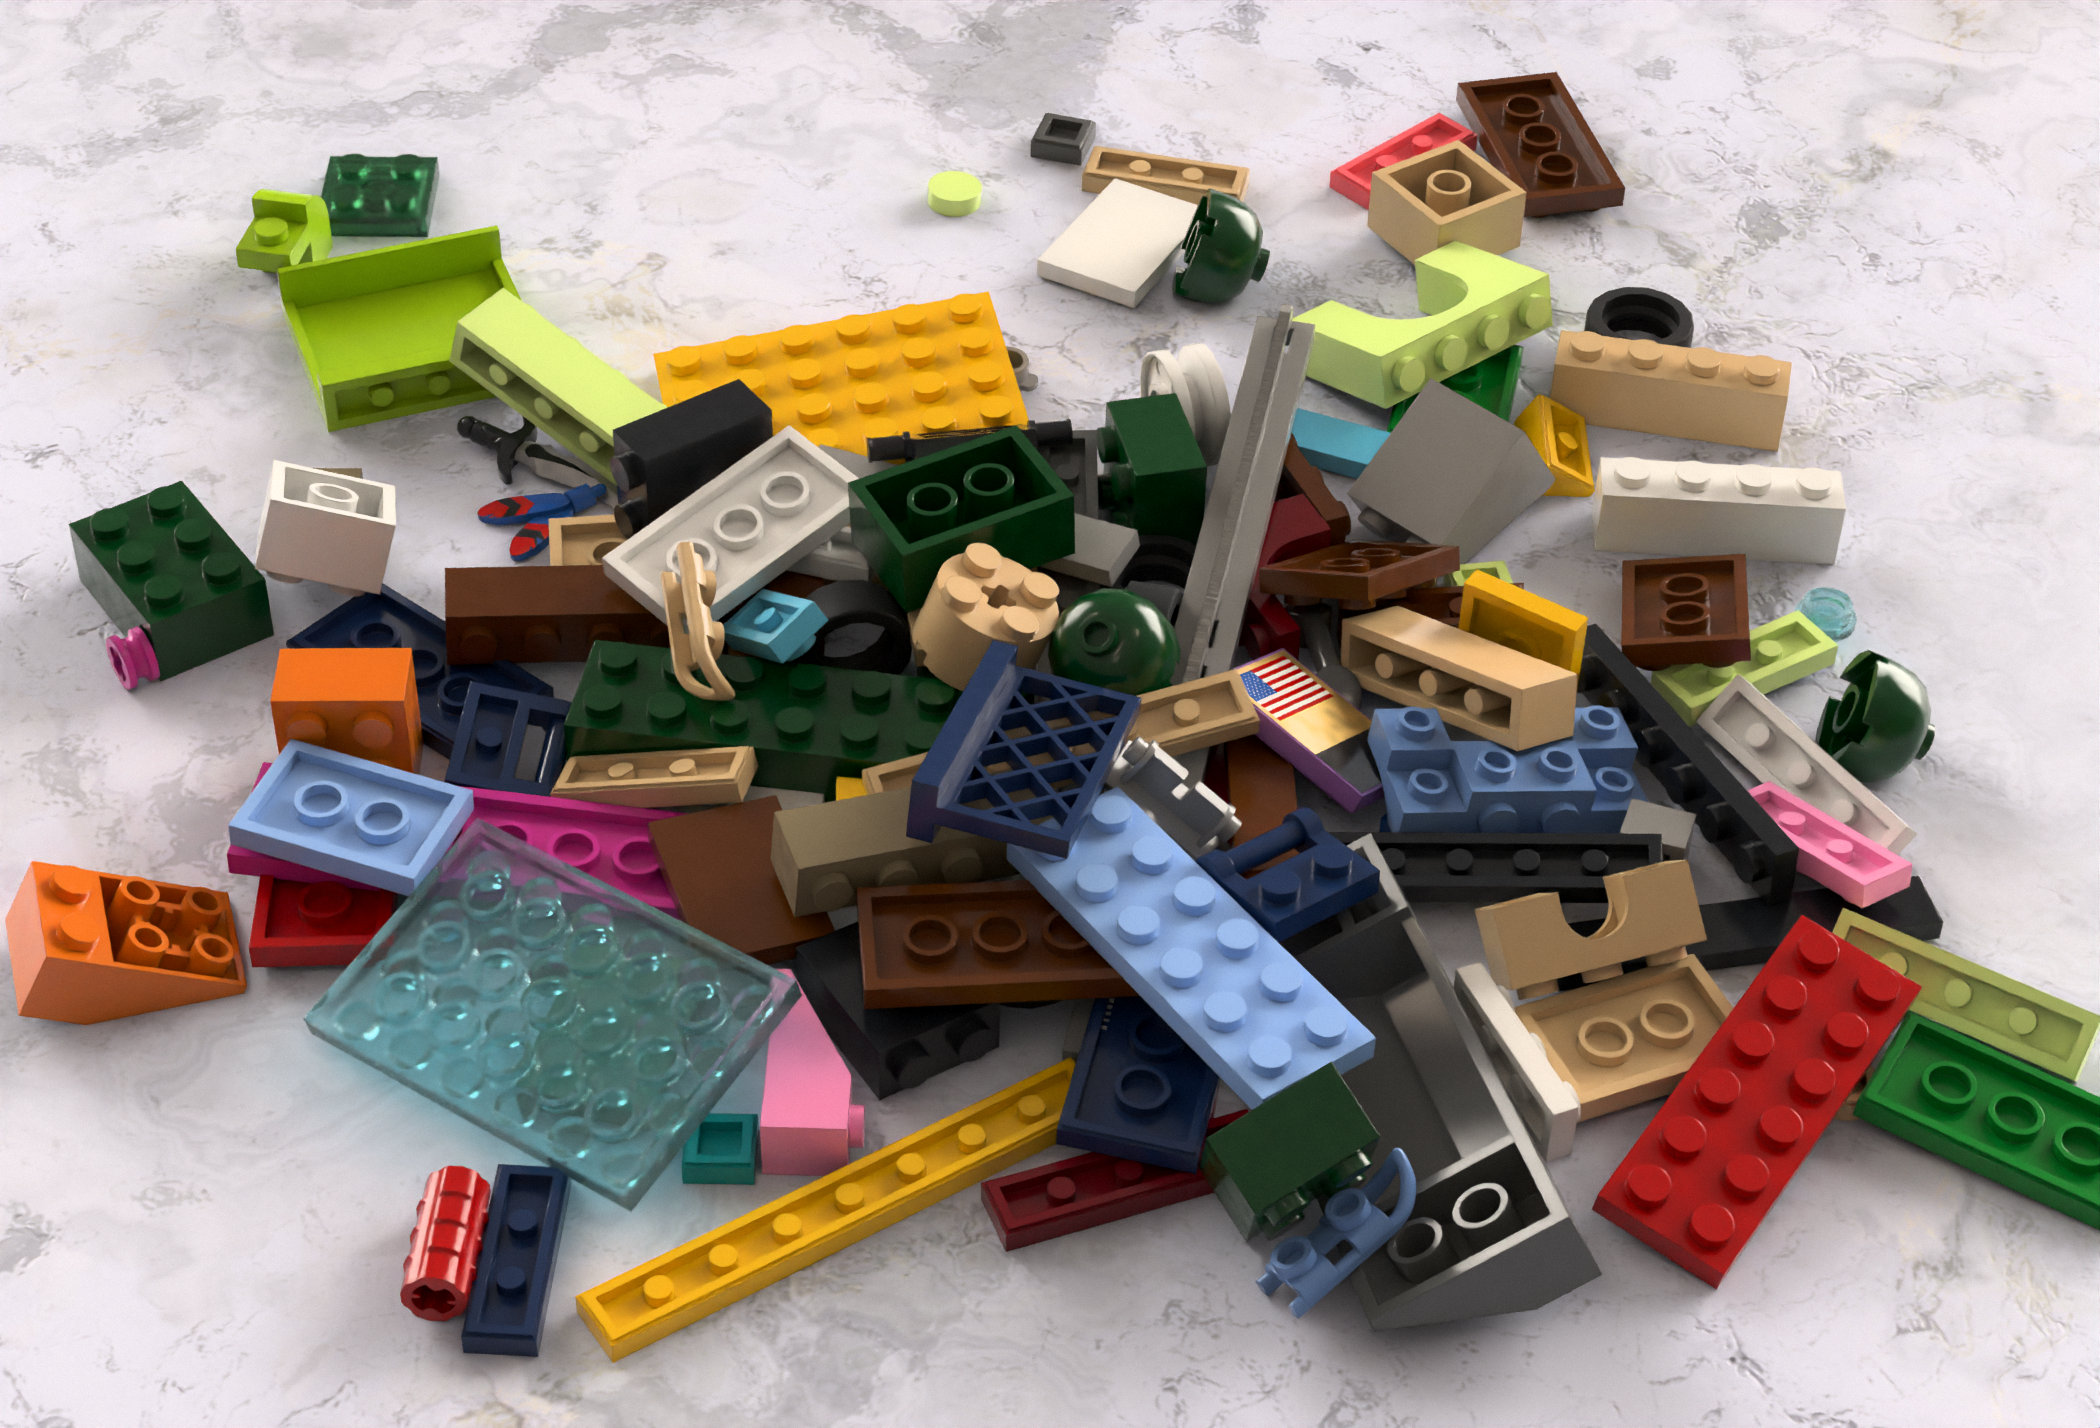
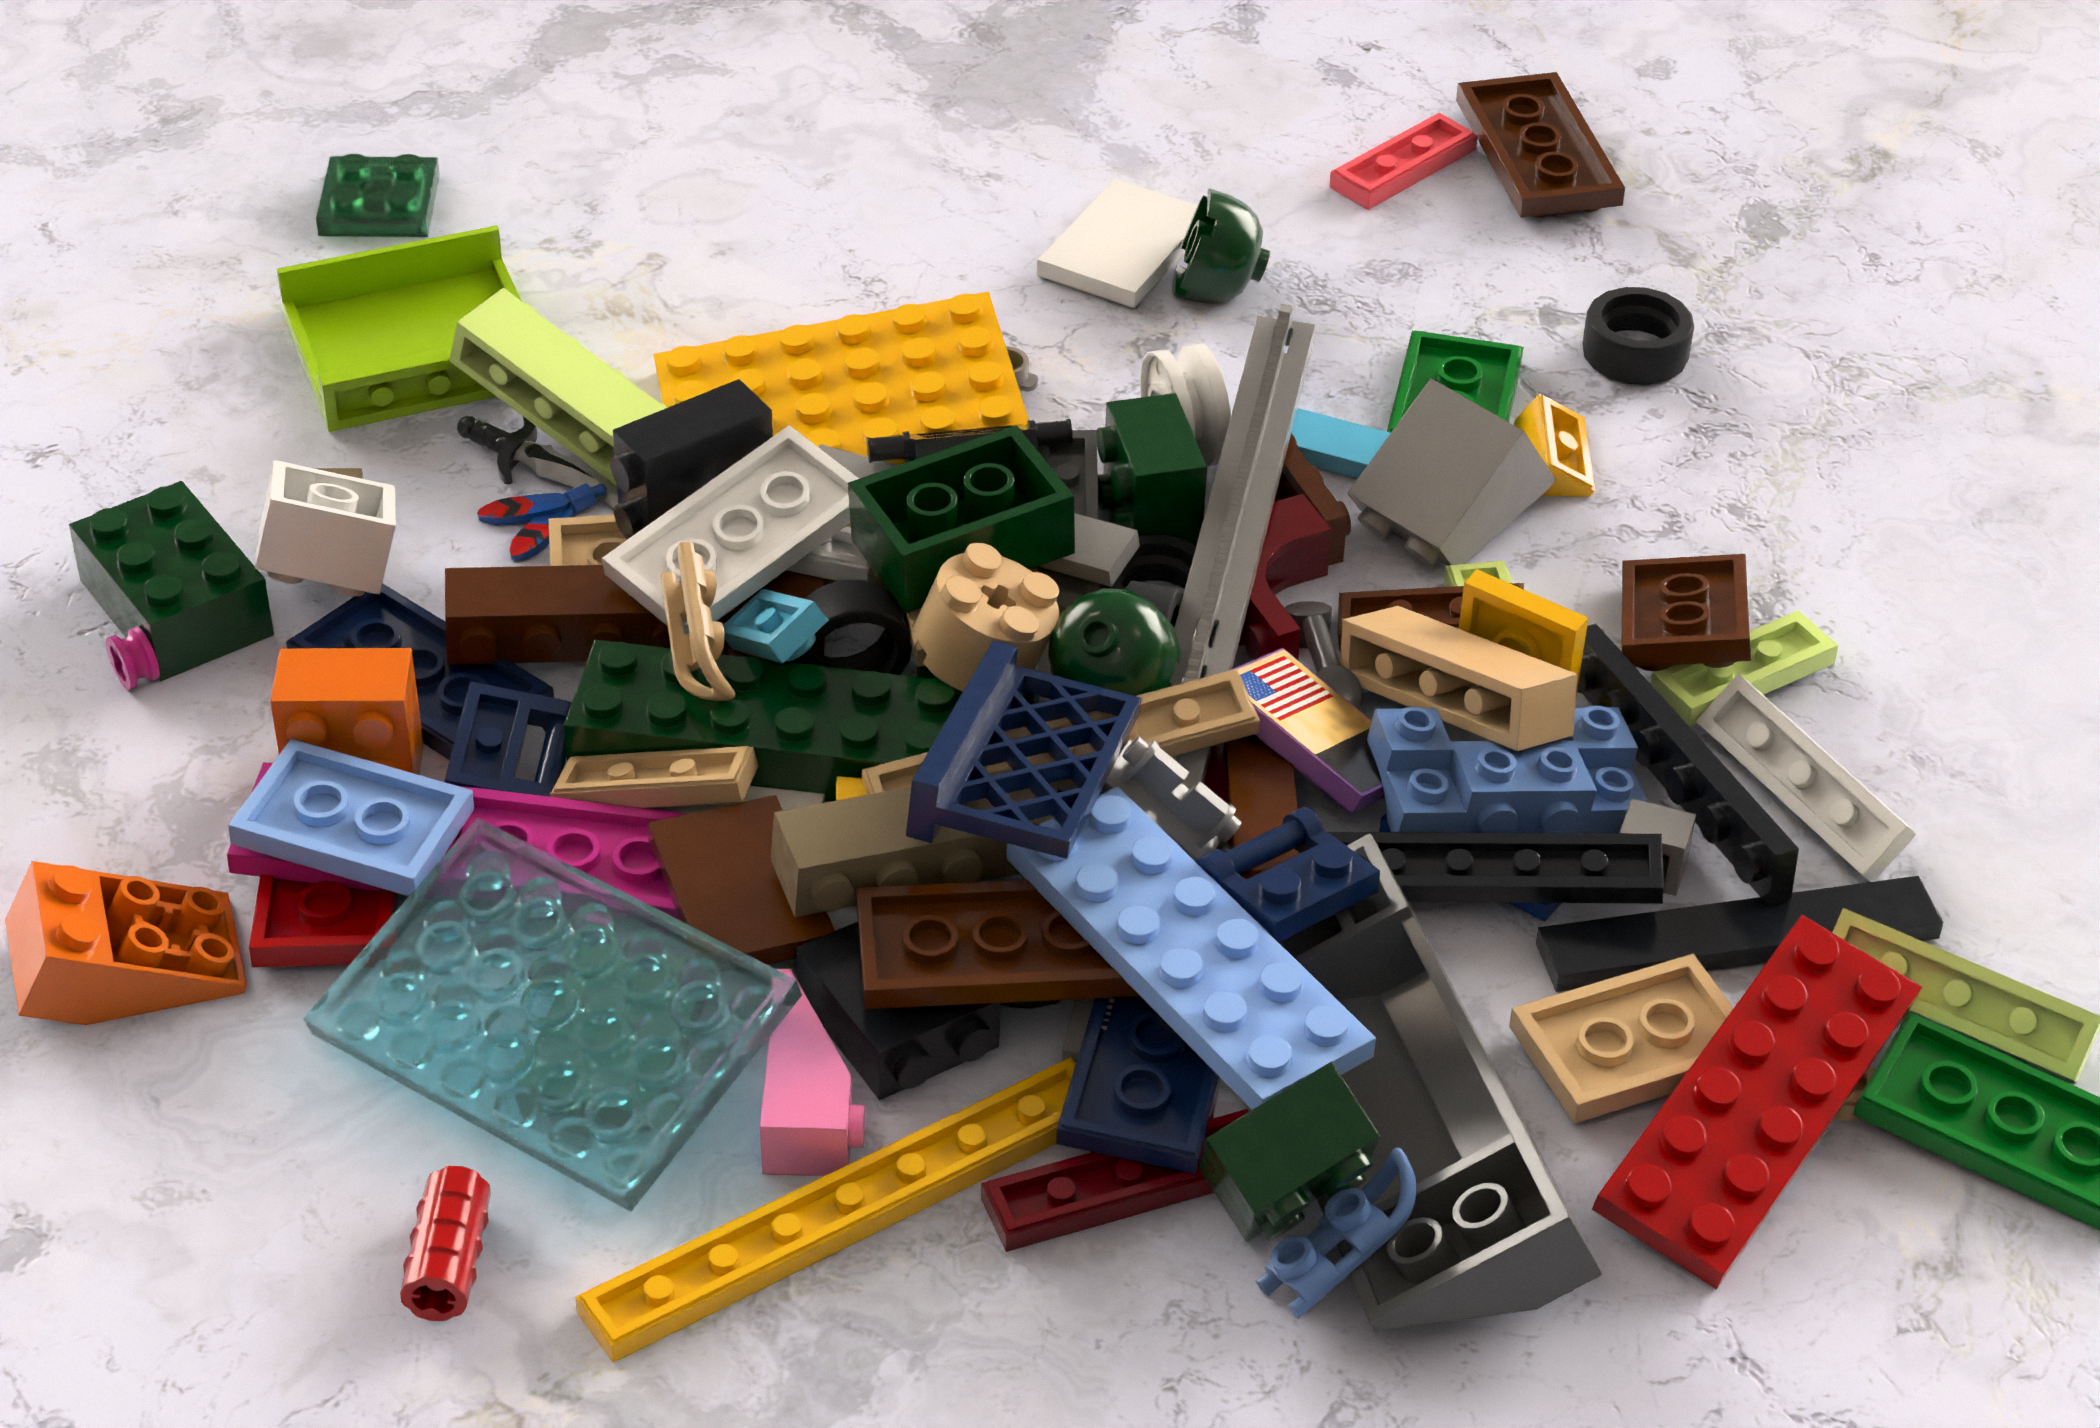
lime brick [236,189,333,273] -> none
dark blue tile [461,1164,572,1357] -> none
teal tile [681,1113,759,1185] -> none
yellowish green tile [927,171,982,217] -> none
dark grey tile [1031,113,1096,166] -> none
tan tile [1082,146,1250,205] -> none
reddish brown plate [1259,539,1460,610] -> none
yellowish green arch [1292,241,1553,409] -> none
tan brick [1367,140,1527,265] -> none
white plate [1454,962,1581,1162] -> none
tan arch [1475,860,1707,1000] -> none
tan brick [1550,330,1792,452] -> none
white brick [1592,457,1846,565] -> none
bright pink plate [1747,781,1912,908] -> none
clear light blue plate [1795,587,1857,642] -> none
dark green cylinder [1815,650,1935,782] -> none

